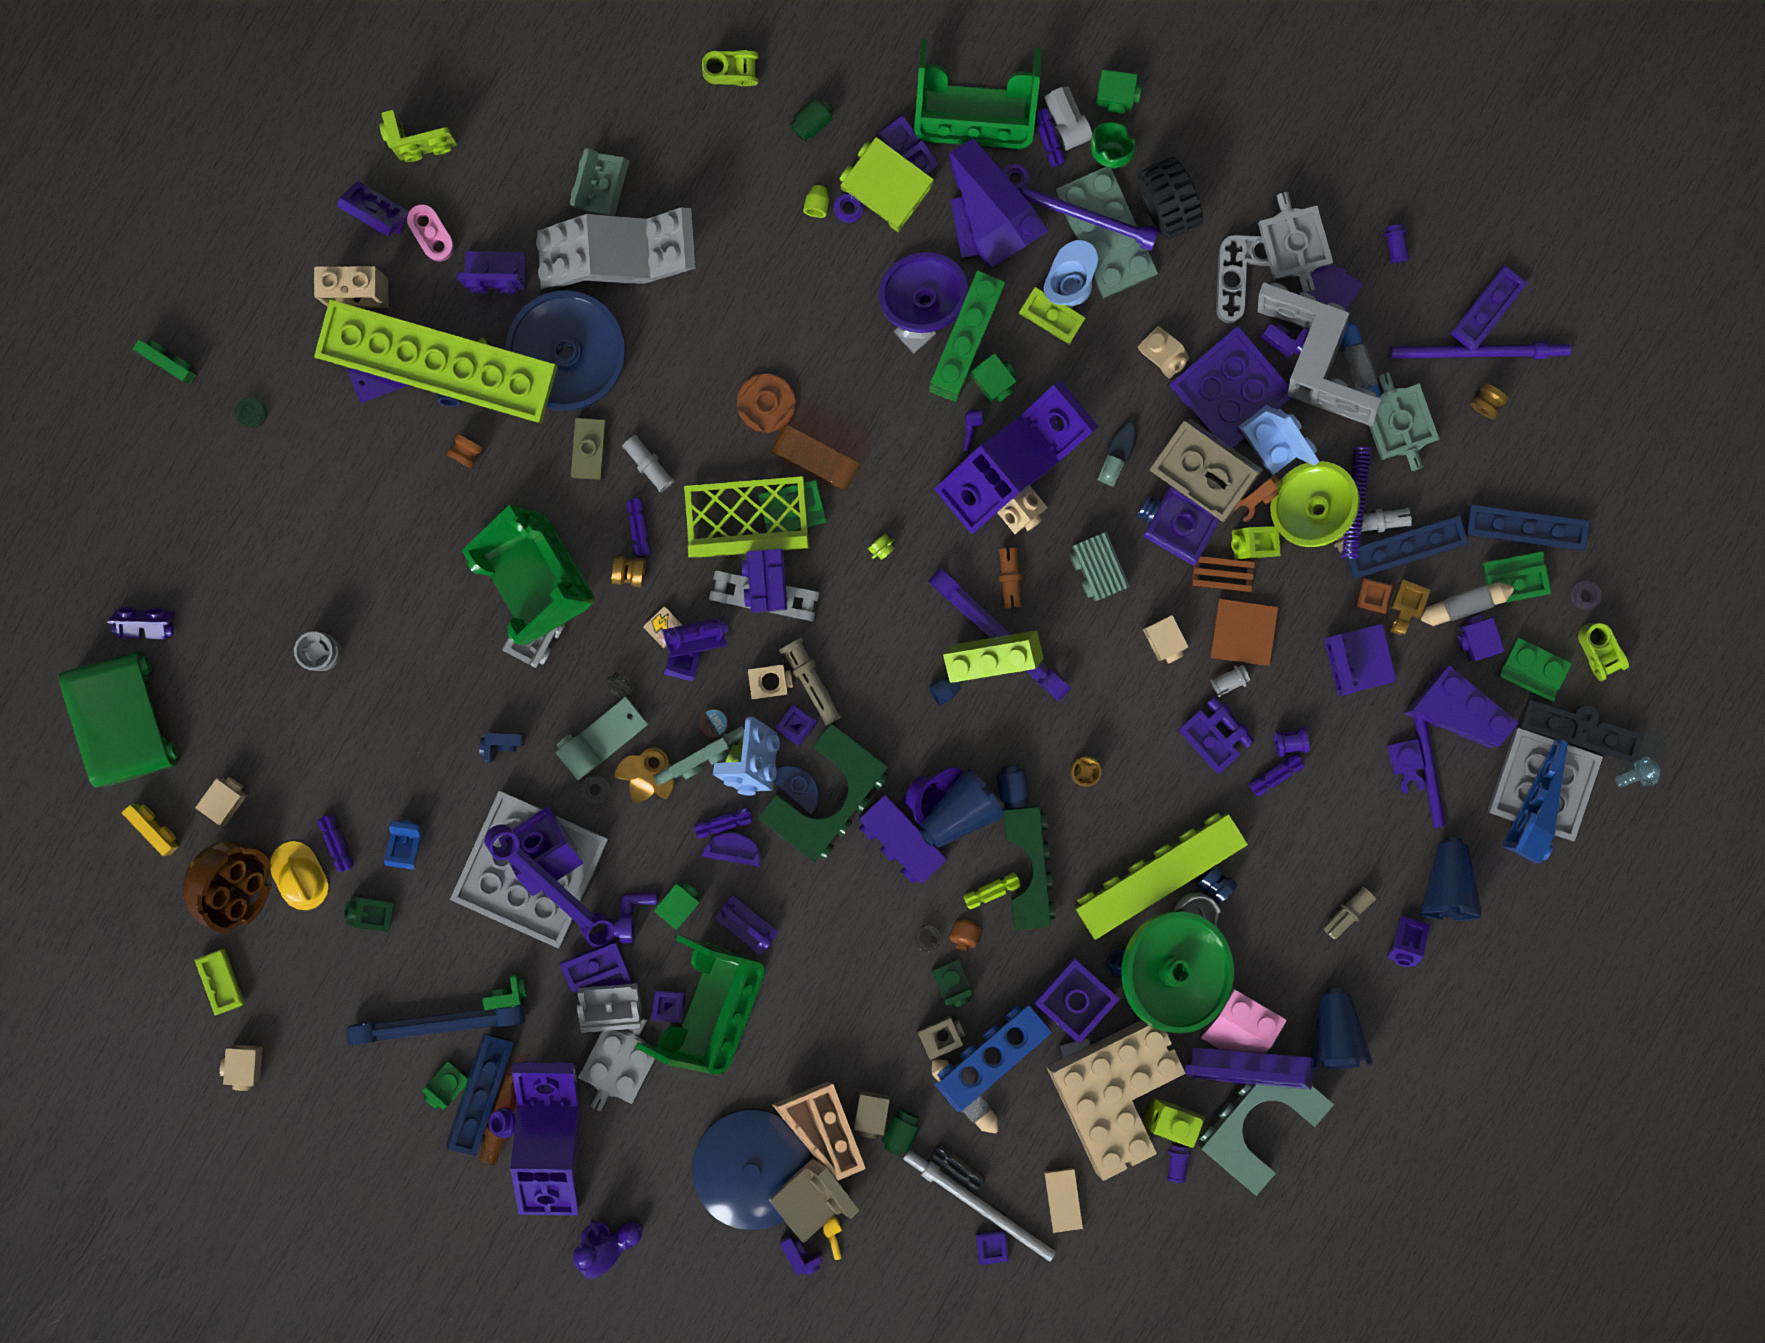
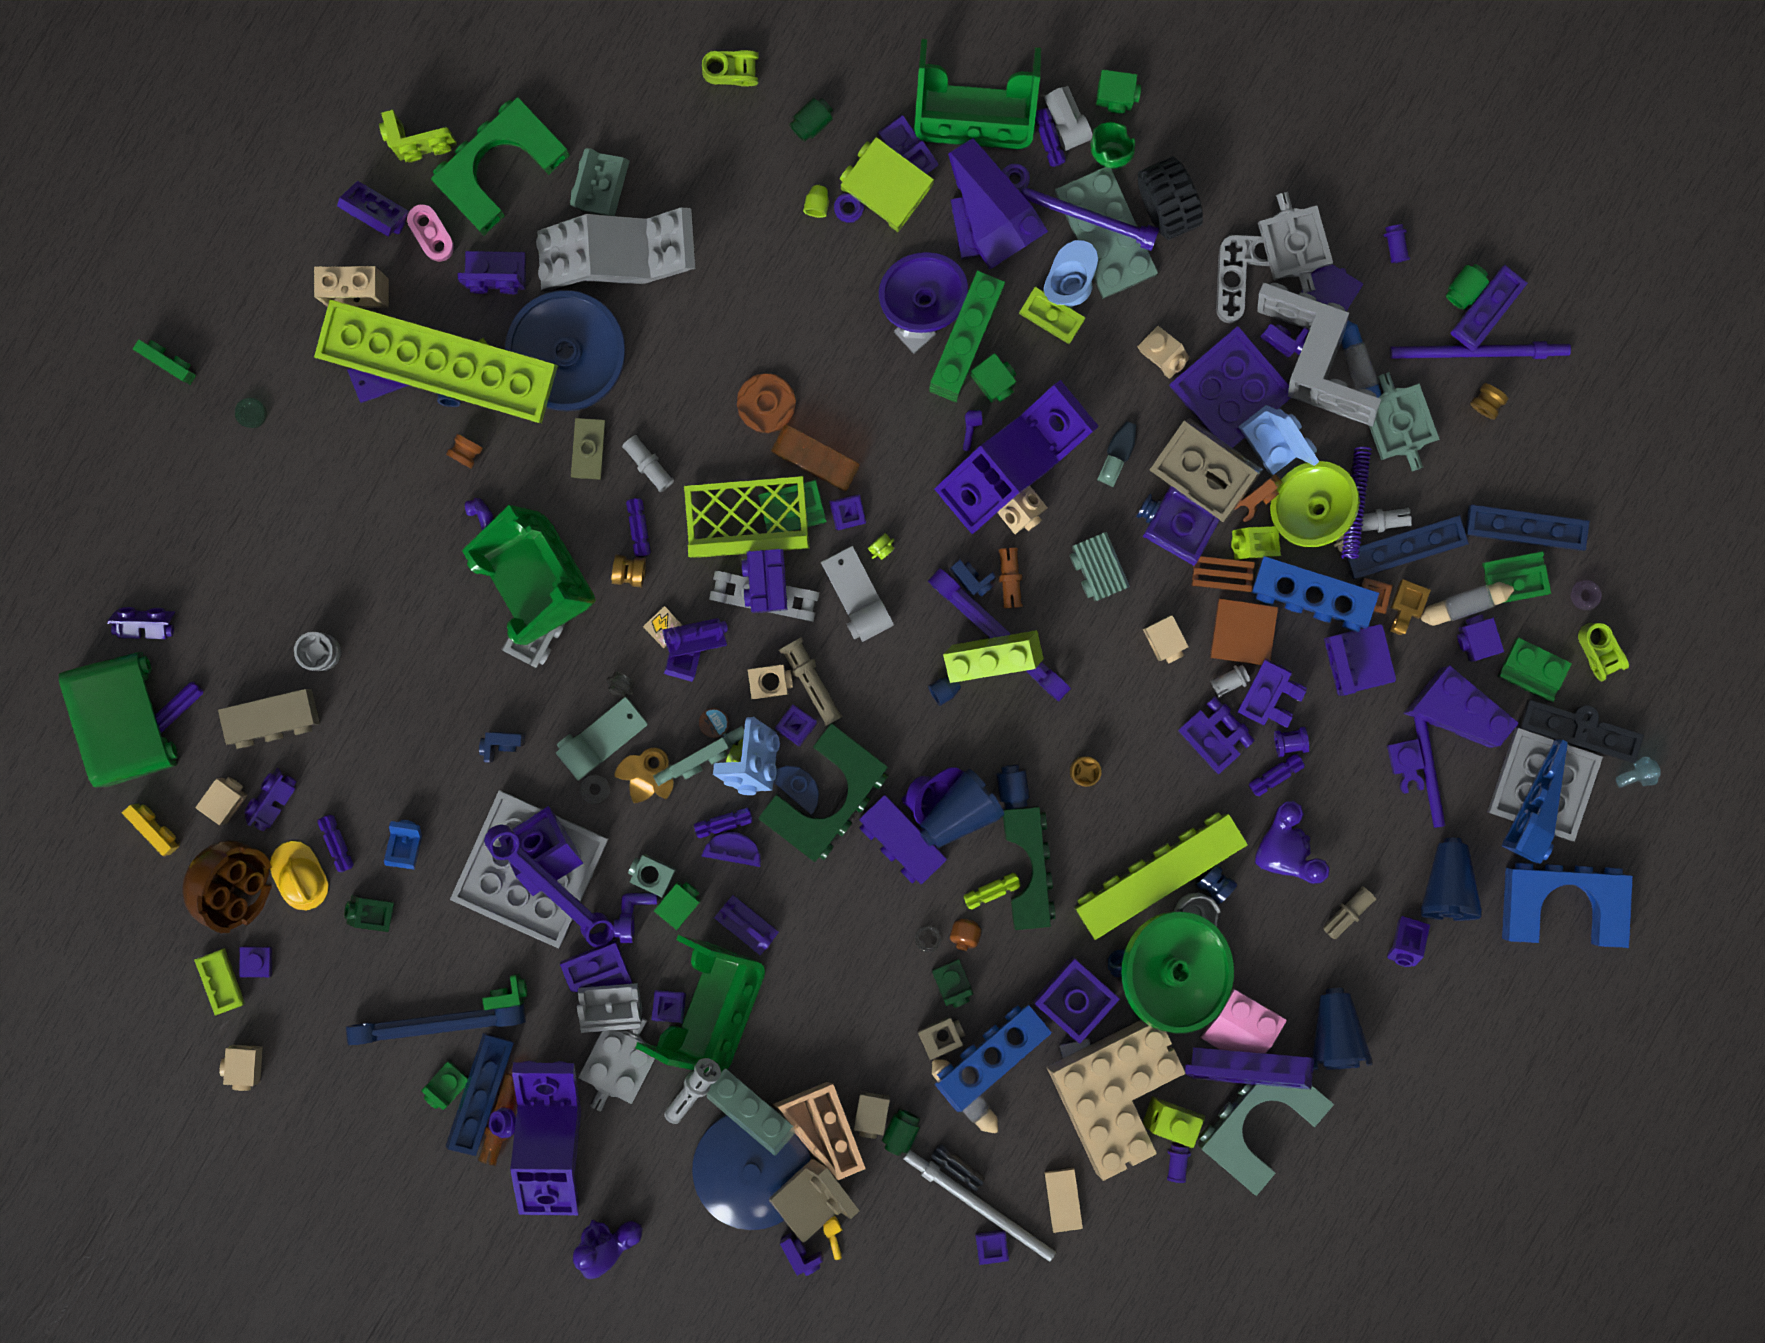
none -> dark purple axle [155,682,203,733]
none -> dark tan brick [218,689,320,749]
none -> dark purple plate [239,946,272,977]
none -> dark purple hinge [244,768,297,832]
none -> green arch [431,97,570,236]
none -> dark purple arm [465,498,494,530]
none -> sand green brick [628,854,677,897]
none -> light grey pin [664,1058,721,1124]
none -> sand green brick [706,1068,795,1156]
none -> light grey door [821,546,894,642]
none -> dark purple tile [829,494,866,530]
none -> dark blue bracket [949,560,996,597]
none -> dark purple plate [1238,658,1307,728]
none -> blue brick [1251,556,1379,632]
none -> dark purple head [1255,801,1330,884]
none -> green brick [1445,264,1489,310]
none -> blue arch [1502,863,1633,948]

